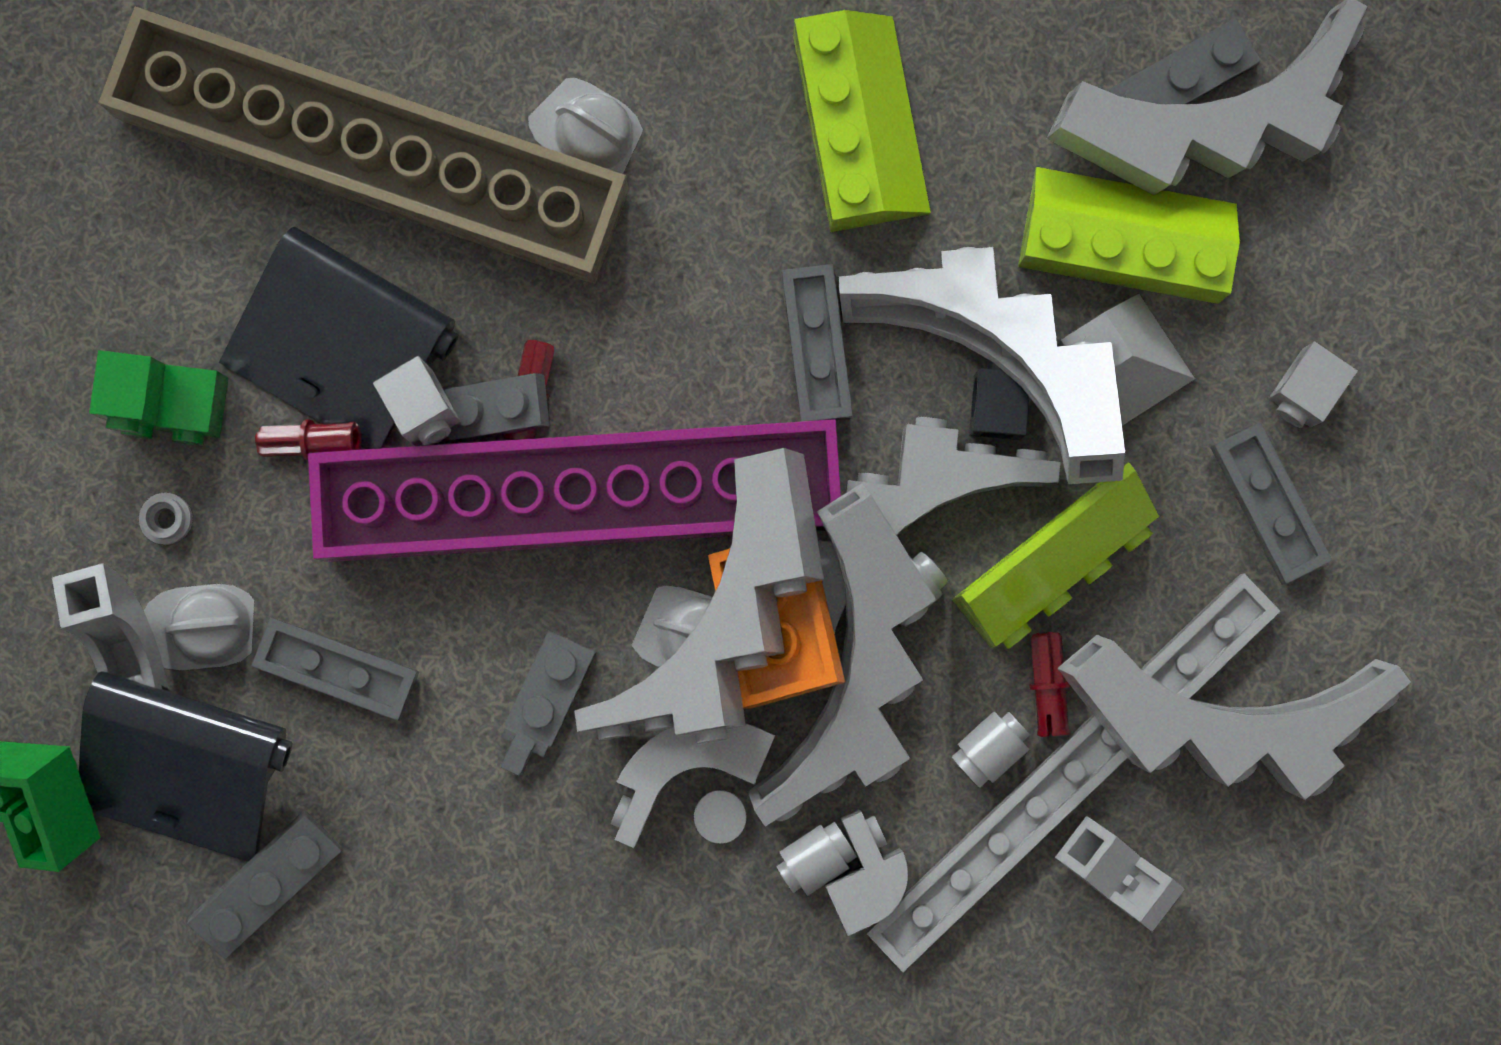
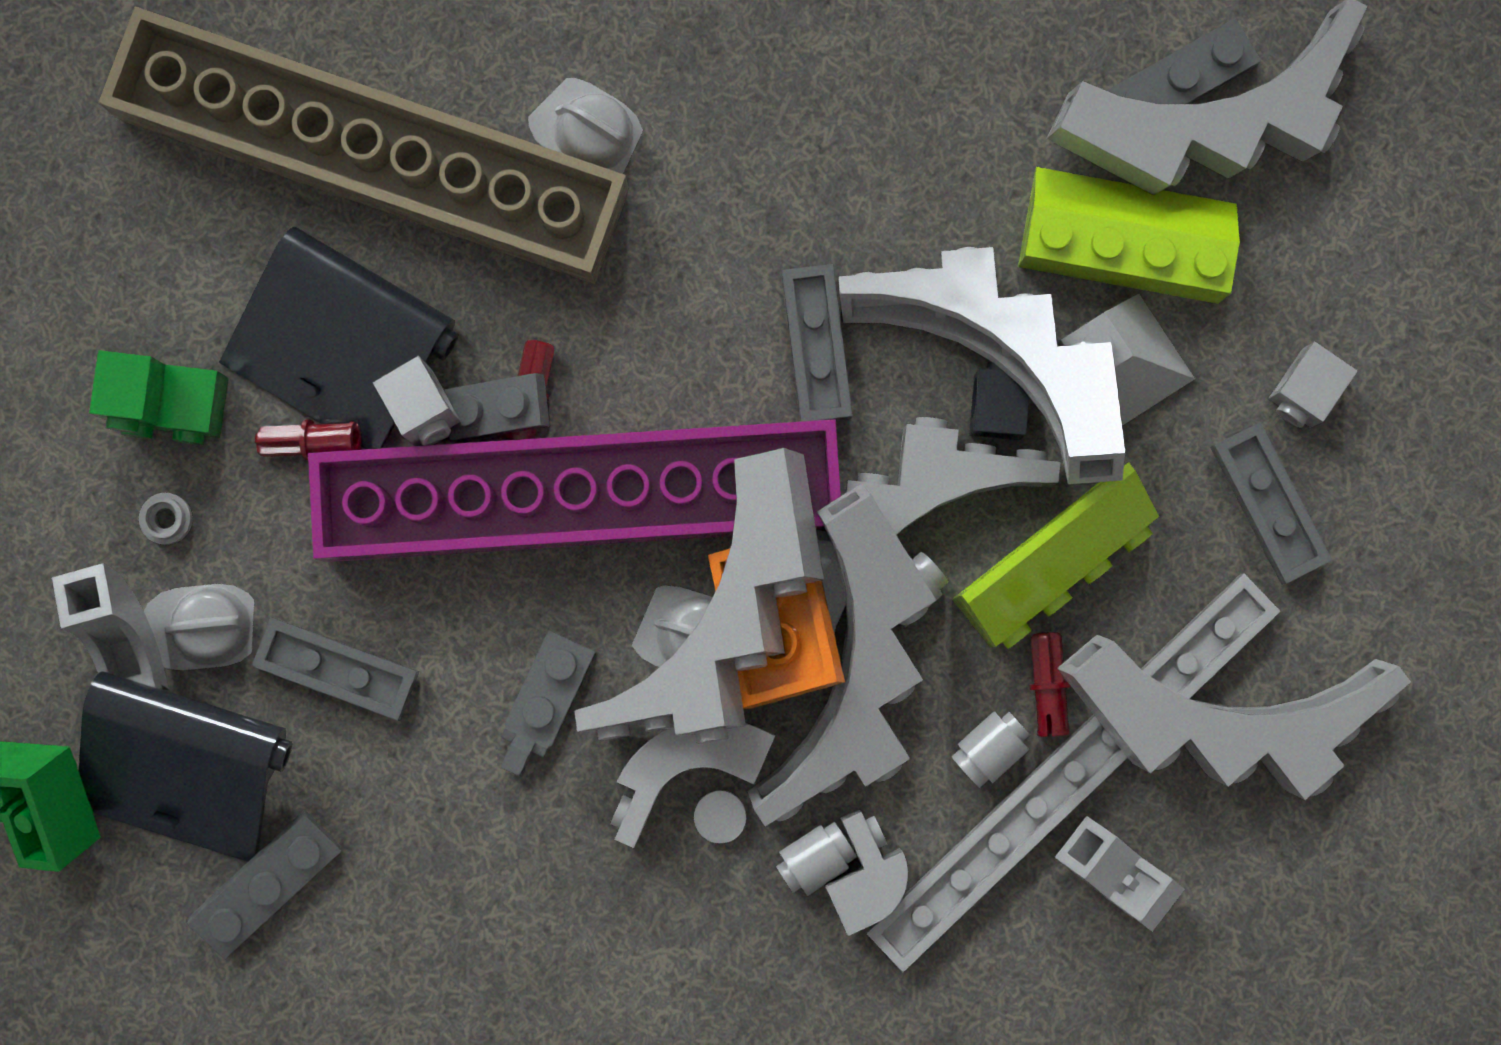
lime slope [793,10,931,232] -> none

